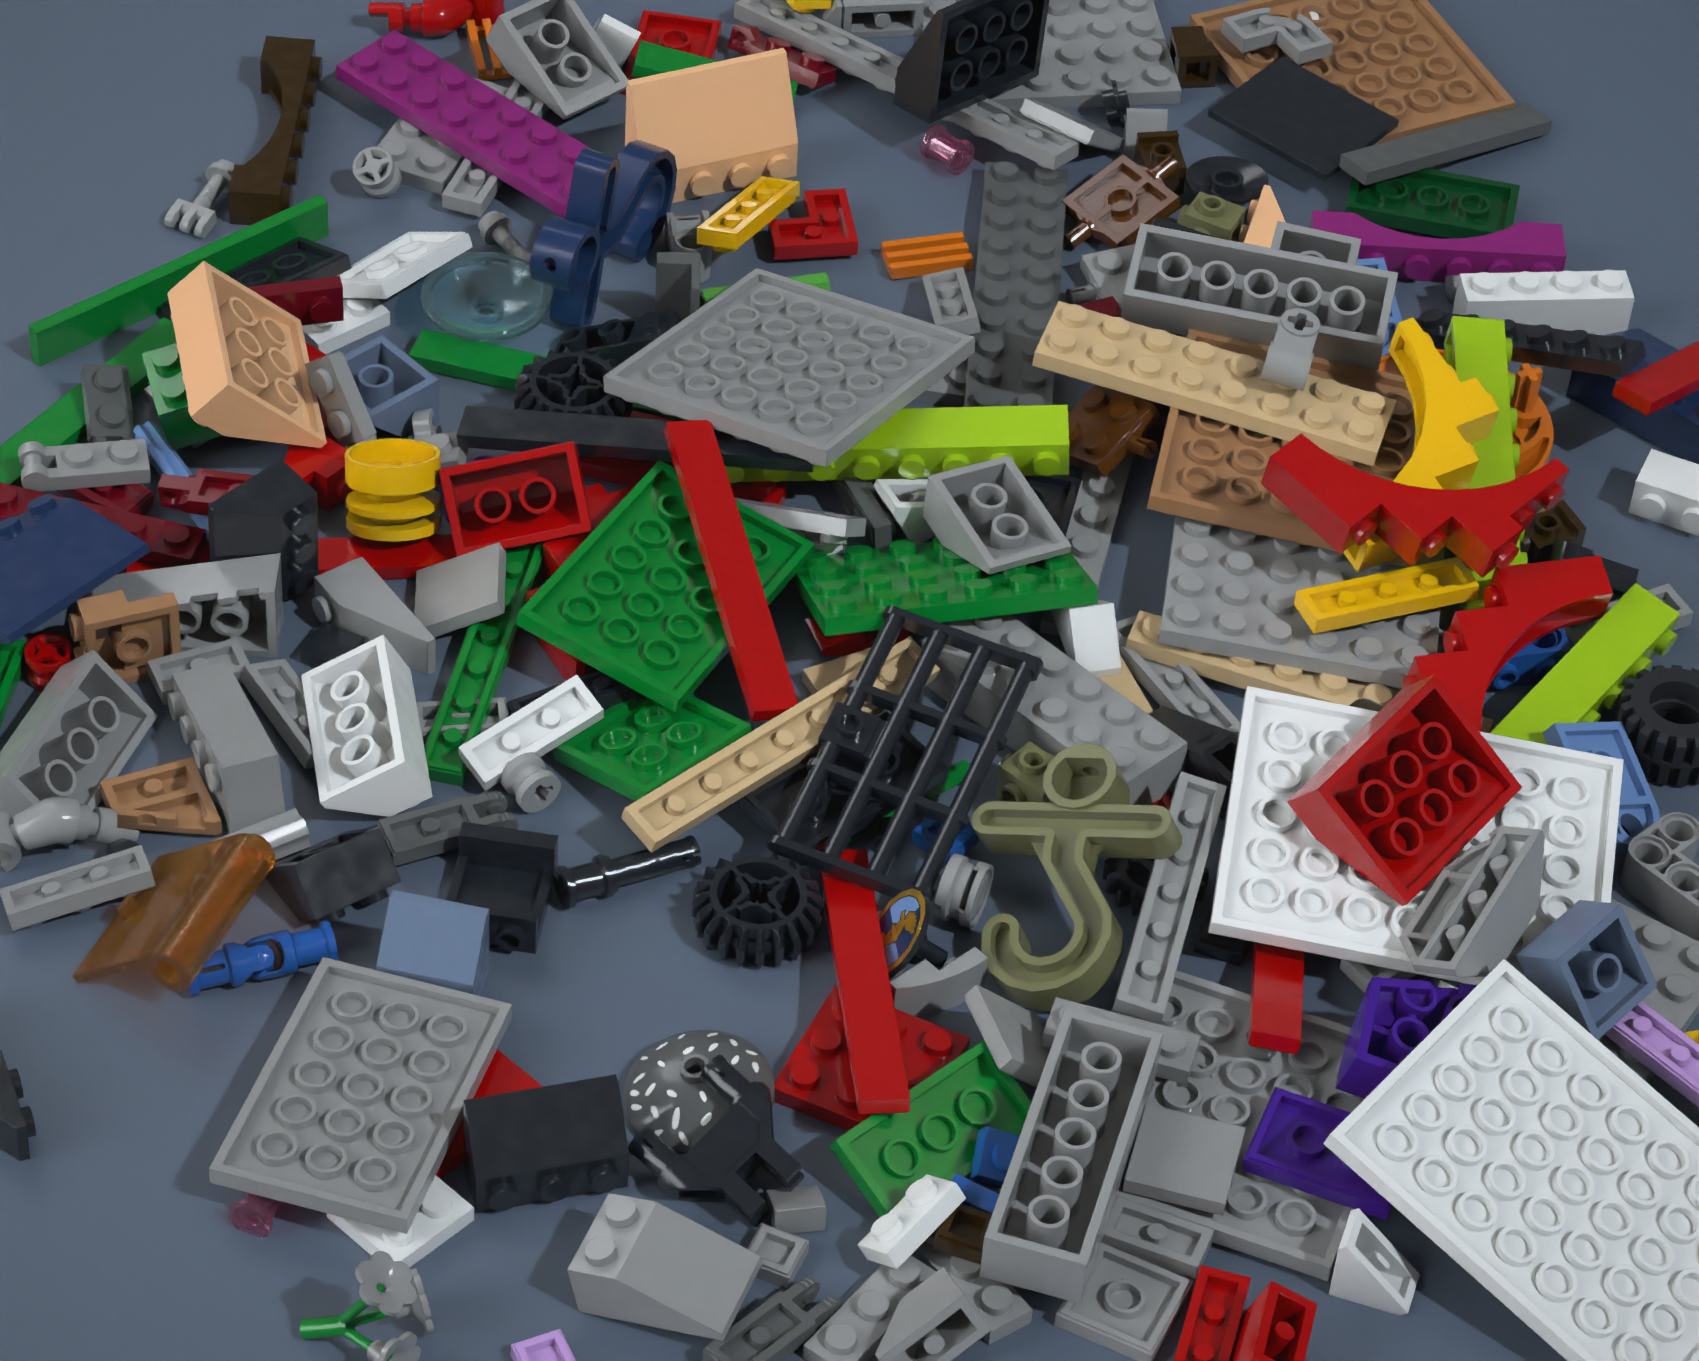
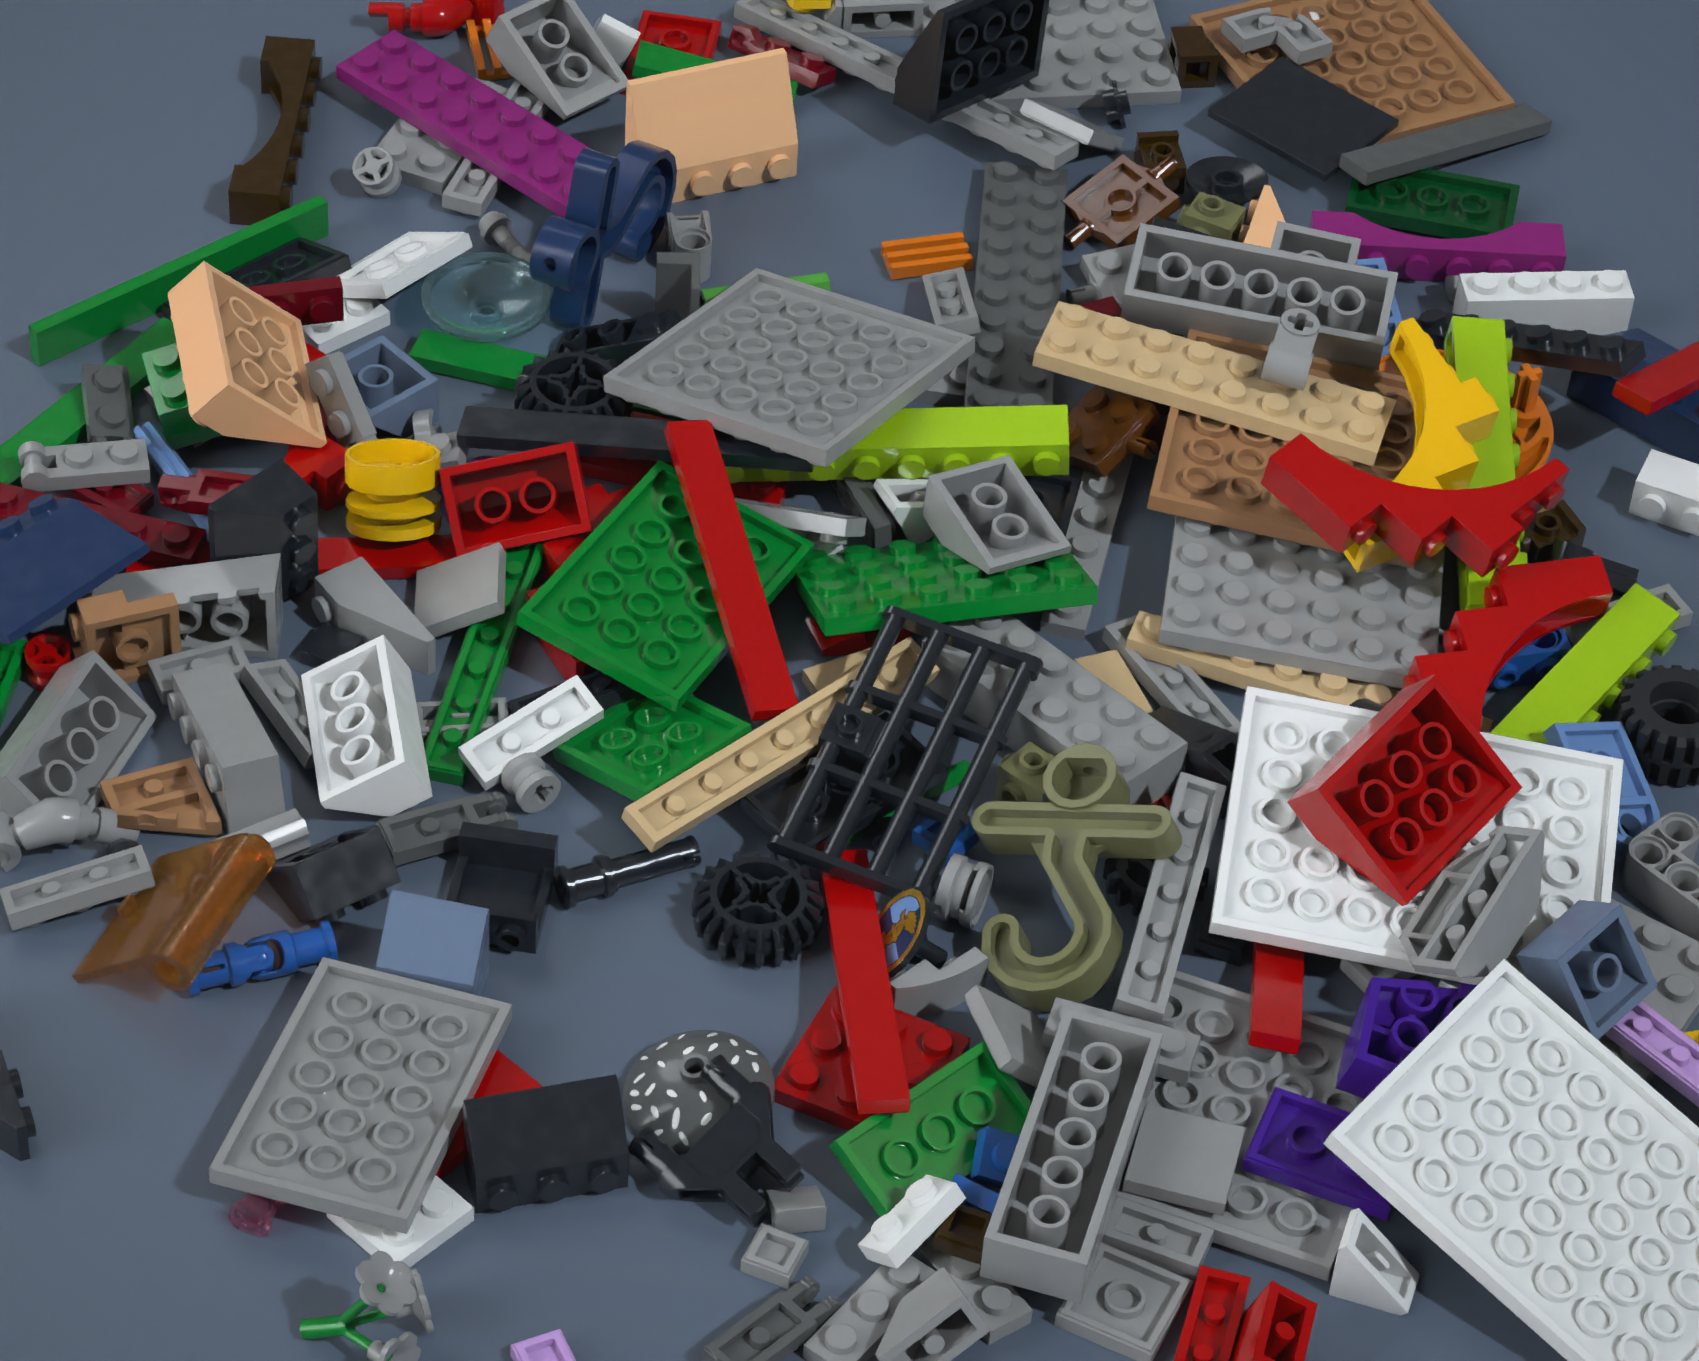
light grey hinge [164,159,235,239] -> none
light grey slope [567,1193,763,1341] -> none
yellow plate [697,176,800,253] -> none
red plate [768,188,858,260] -> none
clear pink bush [920,124,975,175] -> none
white slope [1051,600,1121,677] -> none
light grey slope [1123,108,1168,159] -> none
yellow plate [1294,557,1480,634] -> none

